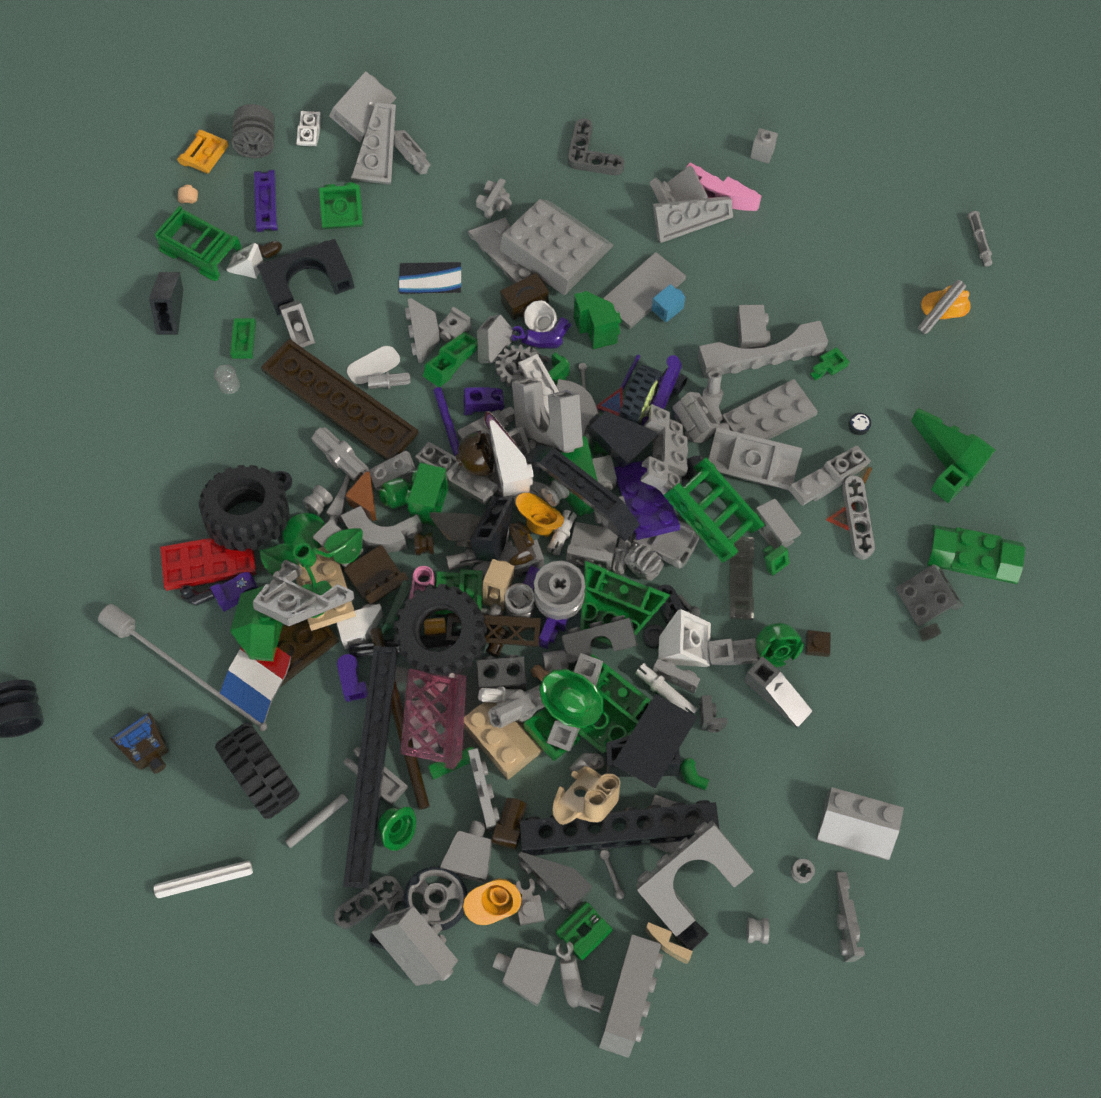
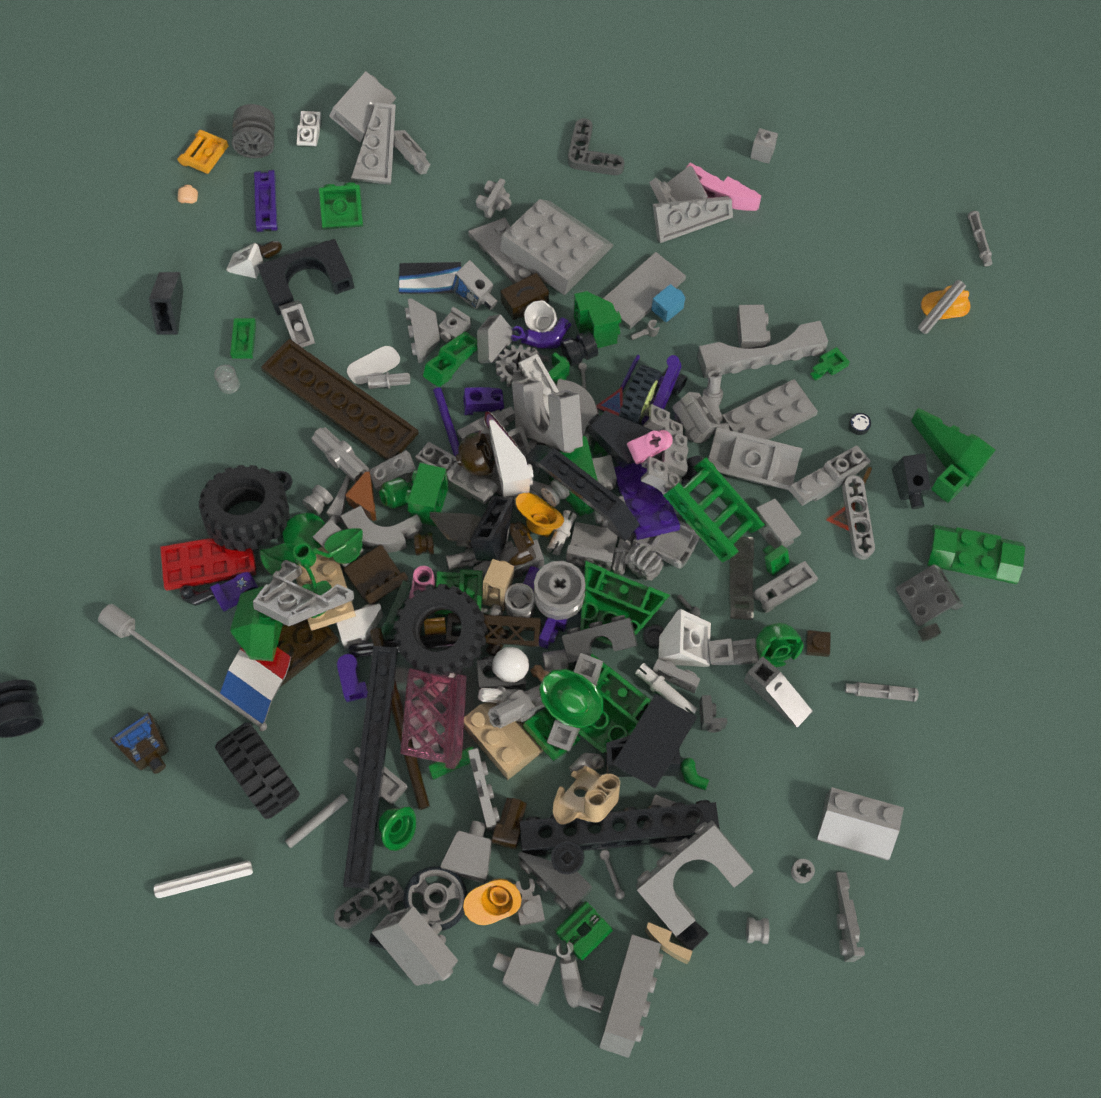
green piece [155,206,242,281] -> none
black beam [657,584,685,624] -> none
none -> light grey torso [451,260,498,310]
none -> white hair [492,647,529,682]
none -> black wheel [551,841,585,875]
none -> black wheel [560,330,599,367]
none -> bright pink piece [627,430,673,464]
none -> light grey hand [630,320,660,340]
none -> light grey plate [752,561,818,613]
none -> light grey piece [845,682,919,702]
none -> black torso [892,453,930,509]

